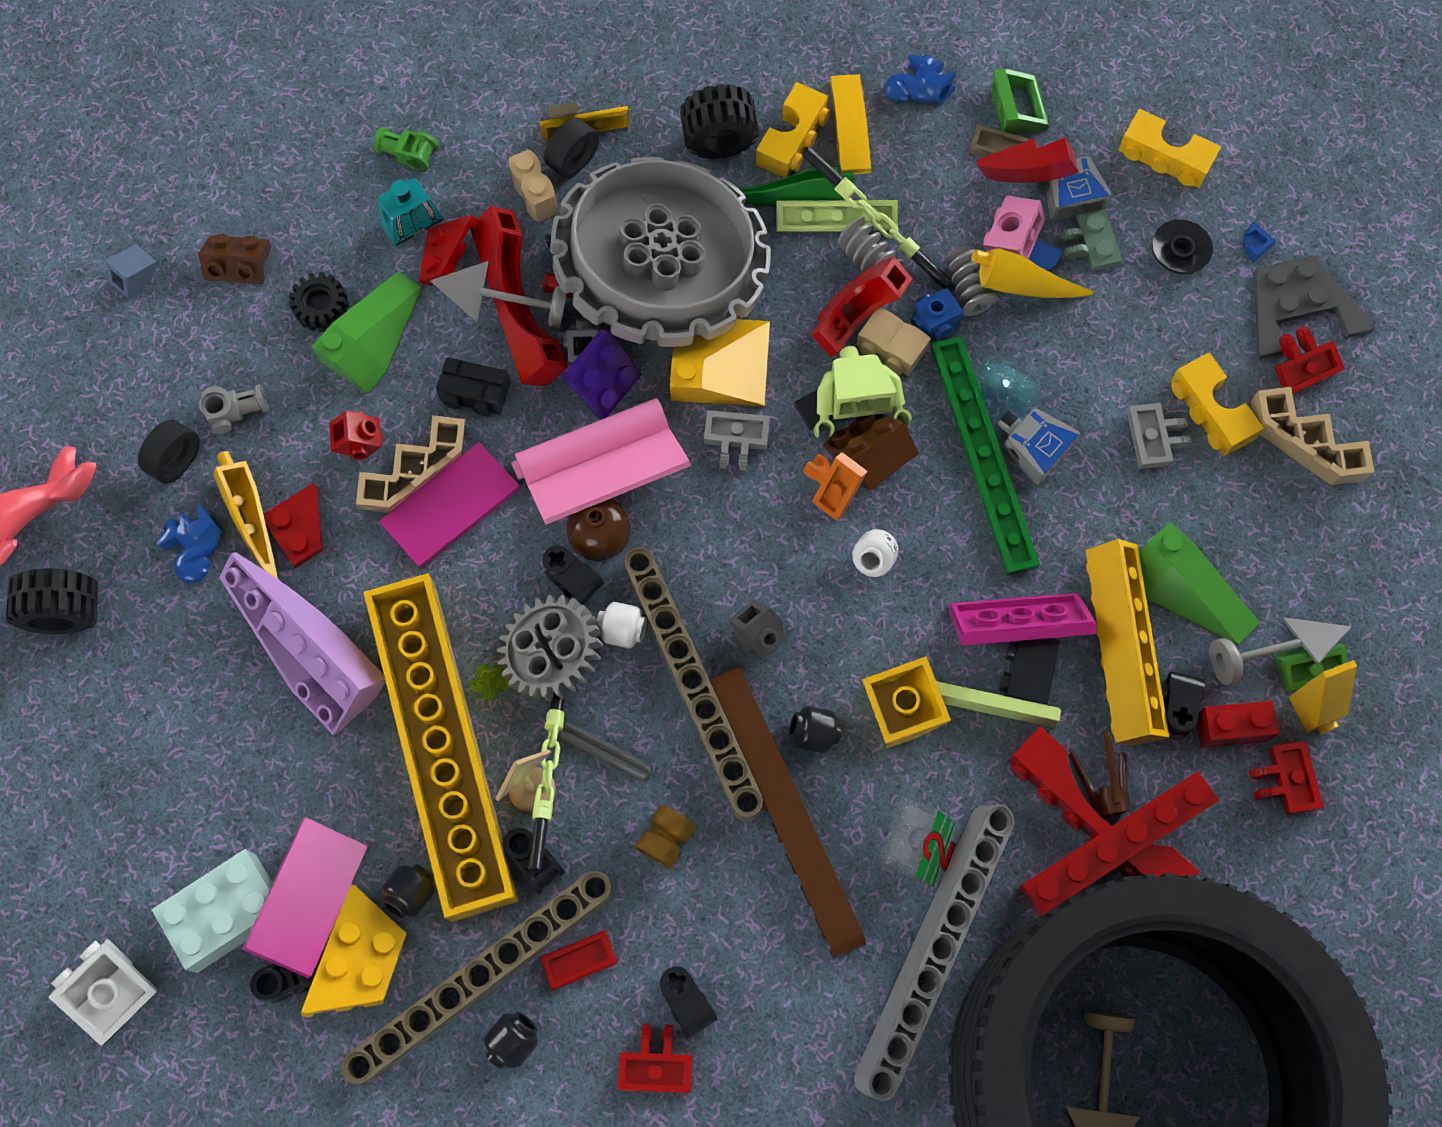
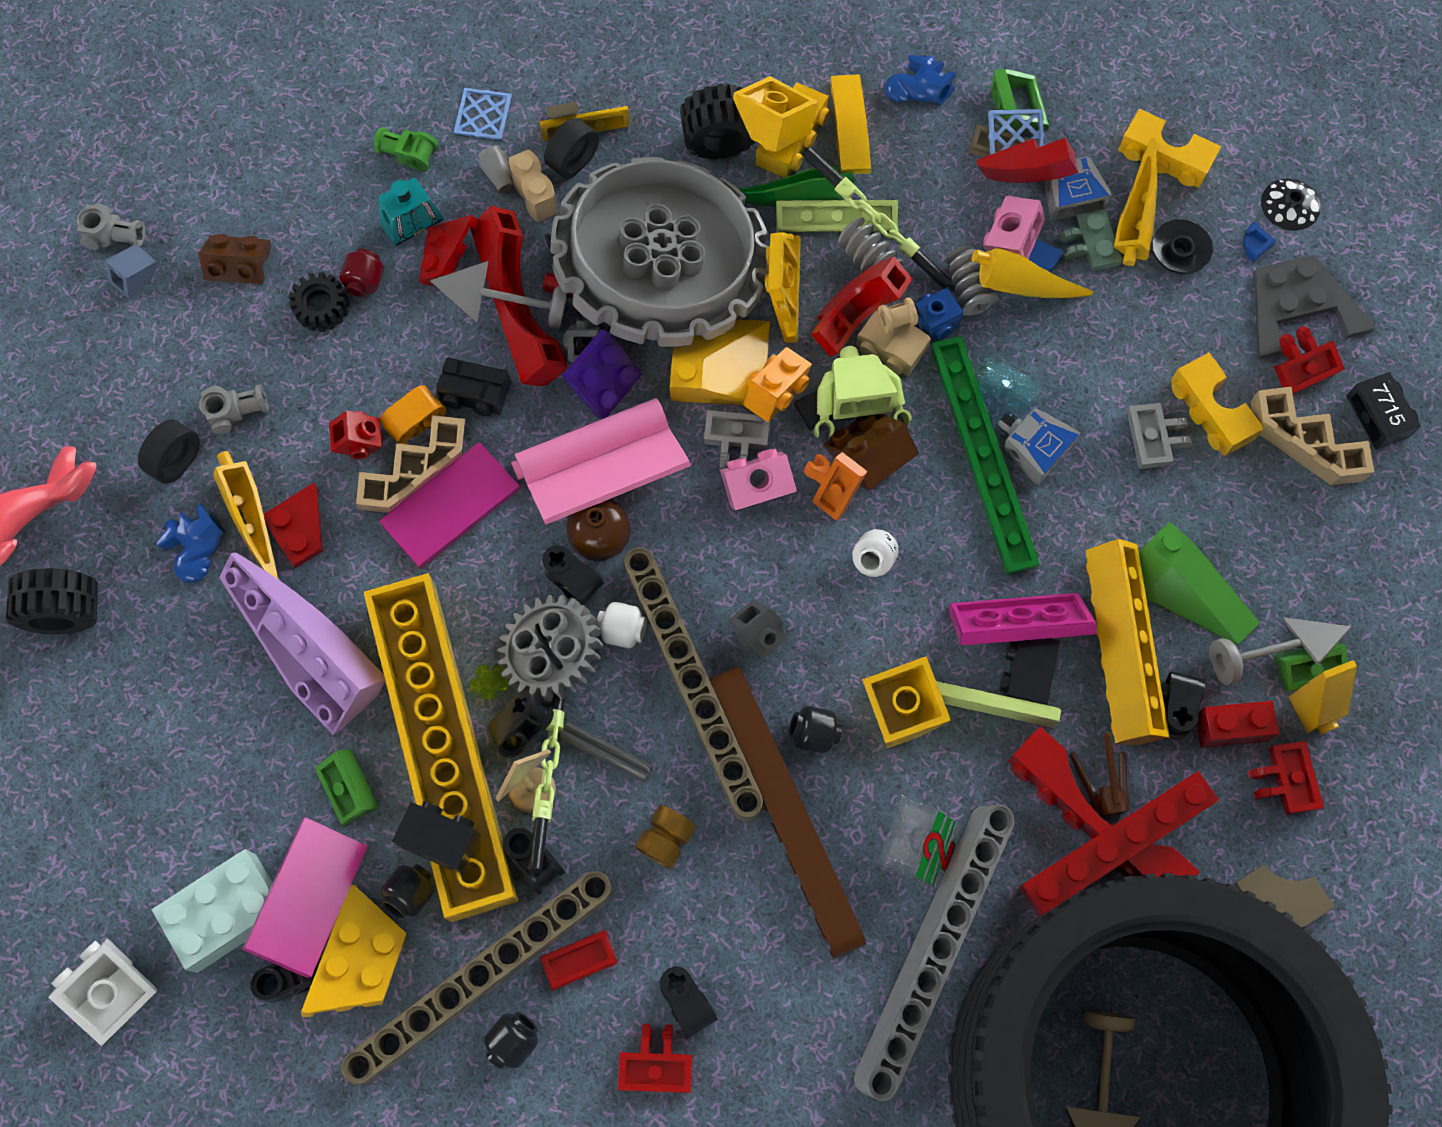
bright green wedge [312,271,422,395] -> none
none -> light grey connector [77,204,146,250]
none -> bright green slope [315,749,379,827]
none -> dark red head [339,248,384,297]
none -> light orange beam [380,385,446,445]
none -> black brick [392,801,481,875]
none -> light blue window [453,88,512,140]
none -> light grey cone [478,146,514,193]
none -> black piece [488,691,554,758]
none -> bright pink brick [720,448,797,510]
none -> yellow slope [733,76,818,152]
none -> light orange brick [743,347,812,423]
none -> yellow wing [765,232,801,343]
none -> tan bush [878,297,918,333]
none -> light blue window [988,109,1045,155]
none -> yellow piece [1114,138,1157,266]
none -> dark tan tile [1234,864,1335,927]
none -> black dish [1261,178,1321,231]
none -> black brick [1346,372,1421,450]

